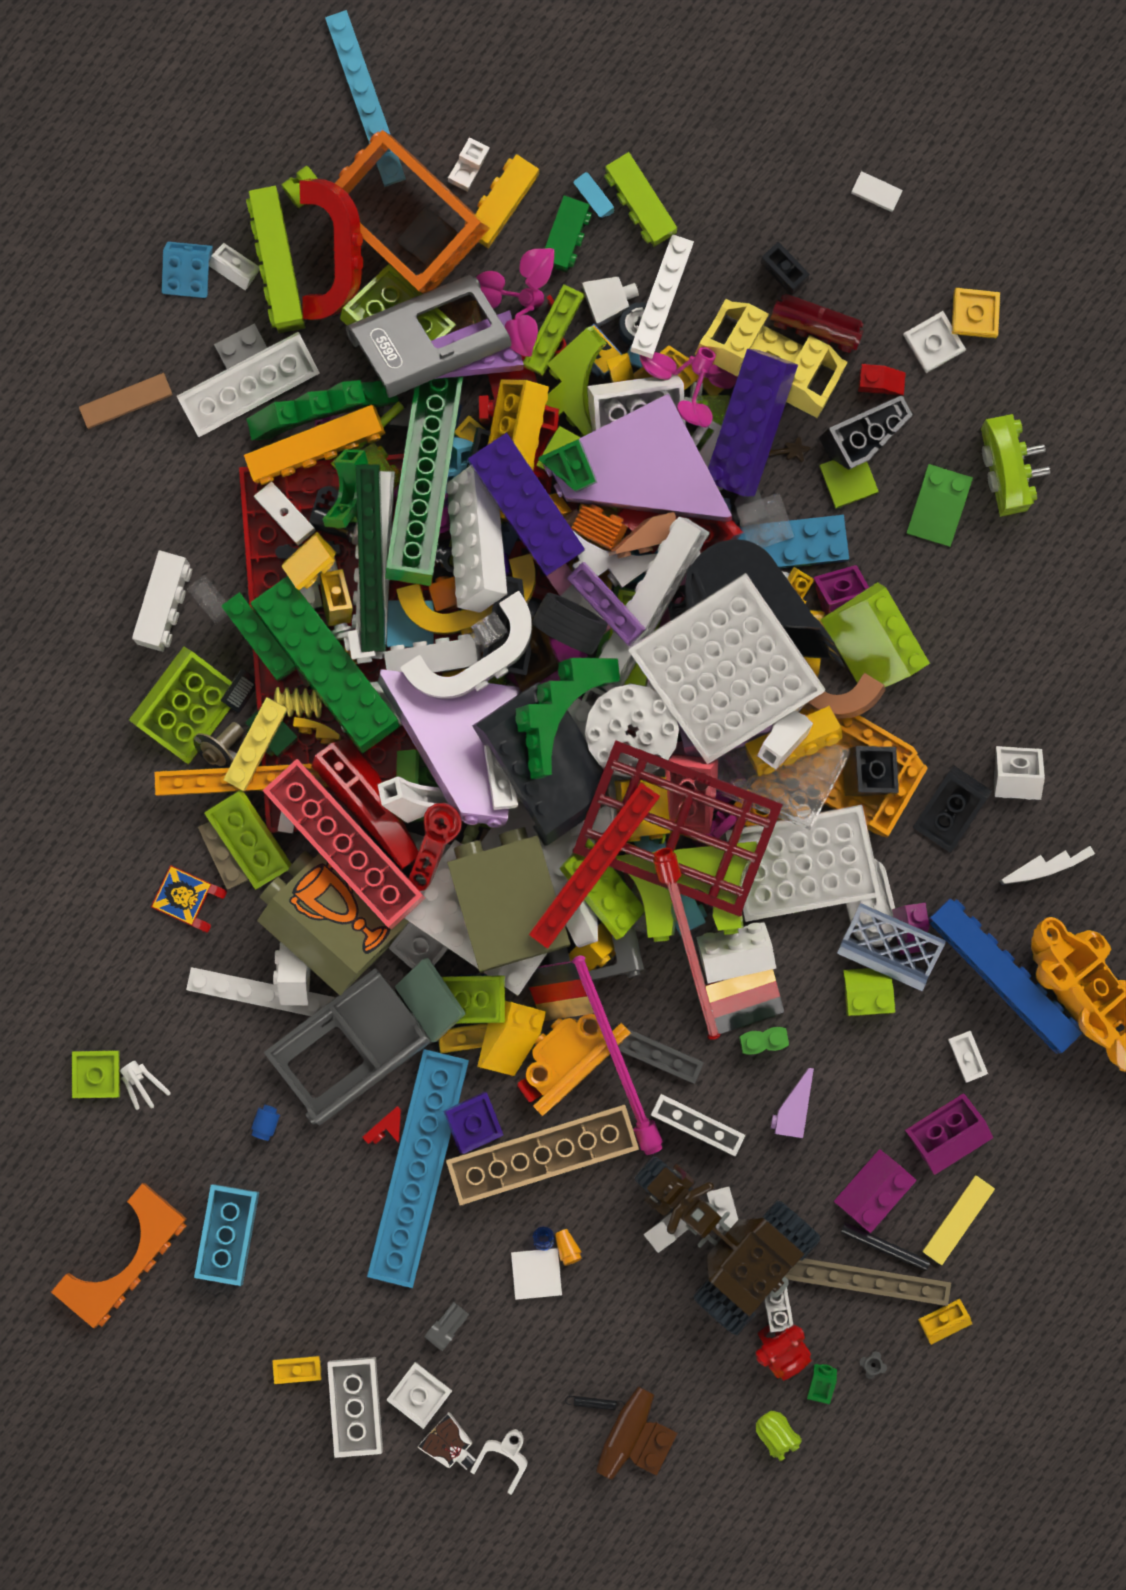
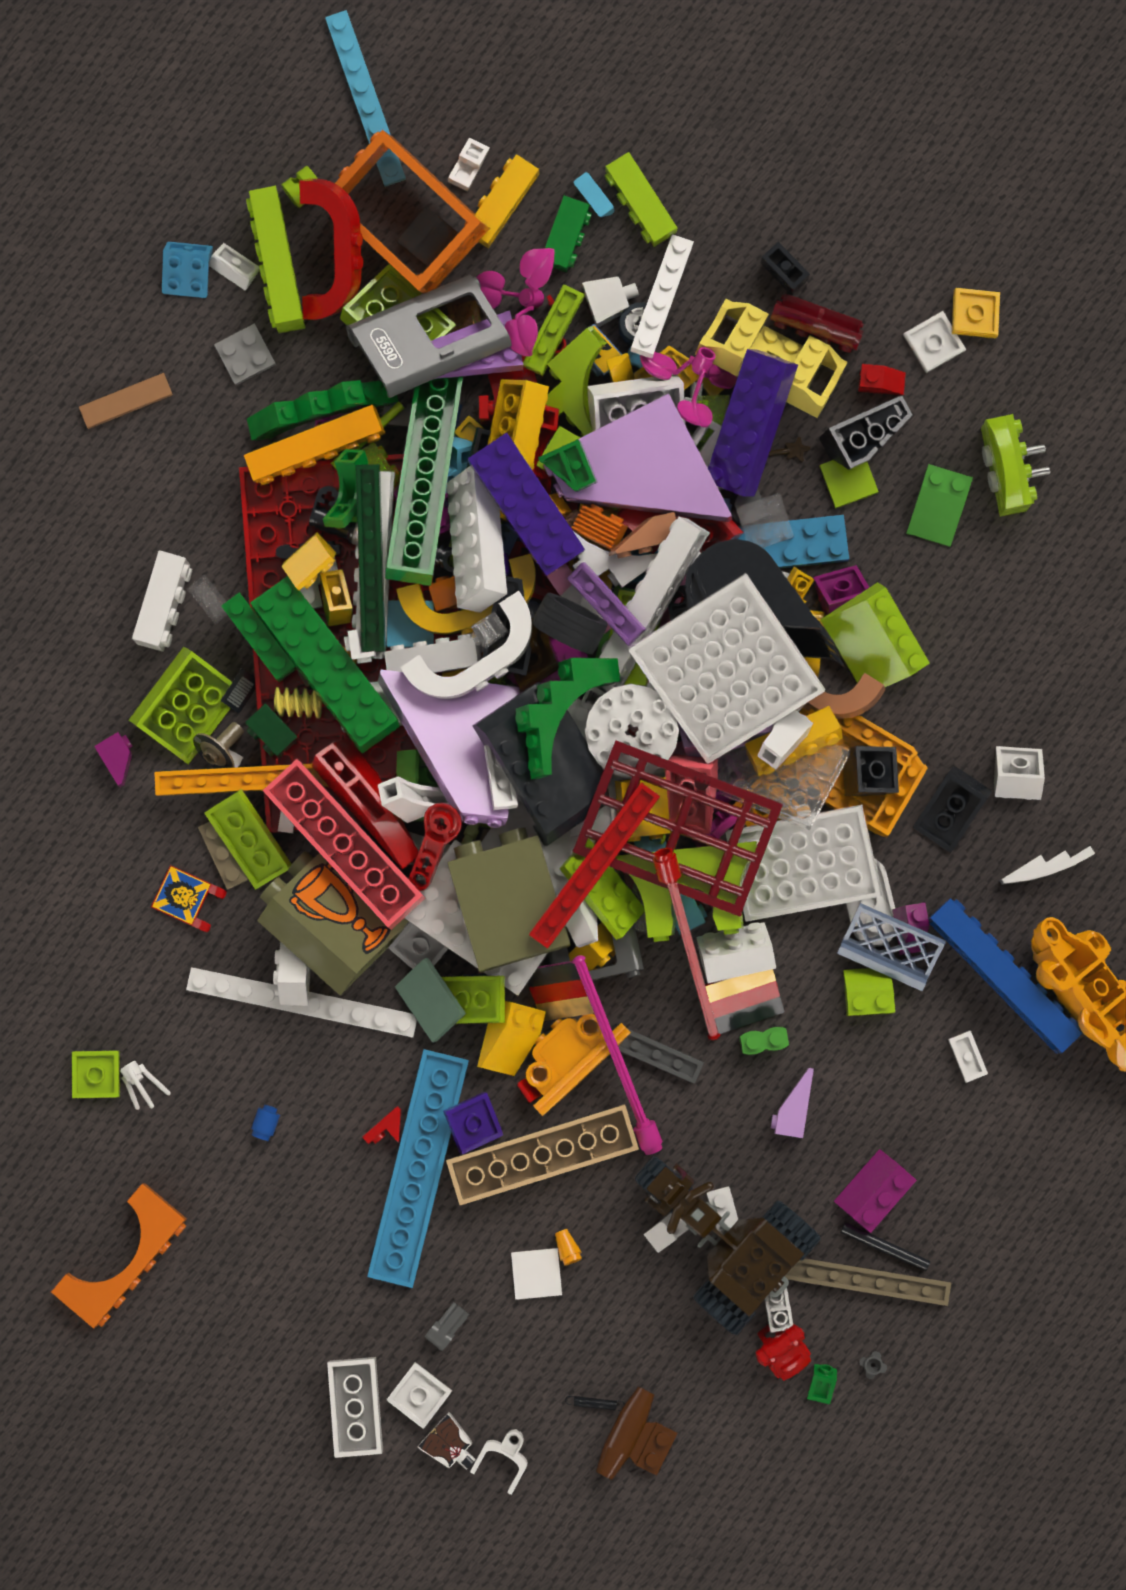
white plate [177,332,320,437] -> none
medium azure brick [194,1184,259,1286] -> none
light yellow plate [223,698,288,791] -> none
white tile [254,481,316,545] -> none
dark grey piece [264,969,431,1126] -> none
yellow plate [272,1356,322,1384] -> none
yellow slope [293,717,341,745] -> none
white plate [331,623,354,641] -> none
yellow tile [439,1023,488,1053] -> none
clear blue bush [533,1226,554,1251] -> none
white brick [651,1094,745,1156] -> none
lime piece [756,1411,802,1461] -> none
white tile [851,171,903,212] -> none
magenta slope [905,1093,993,1175] -> none
yellow slope [918,1299,972,1345] -> none
light yellow tile [922,1175,995,1265] -> none
none -> magenta slope [94,732,133,788]

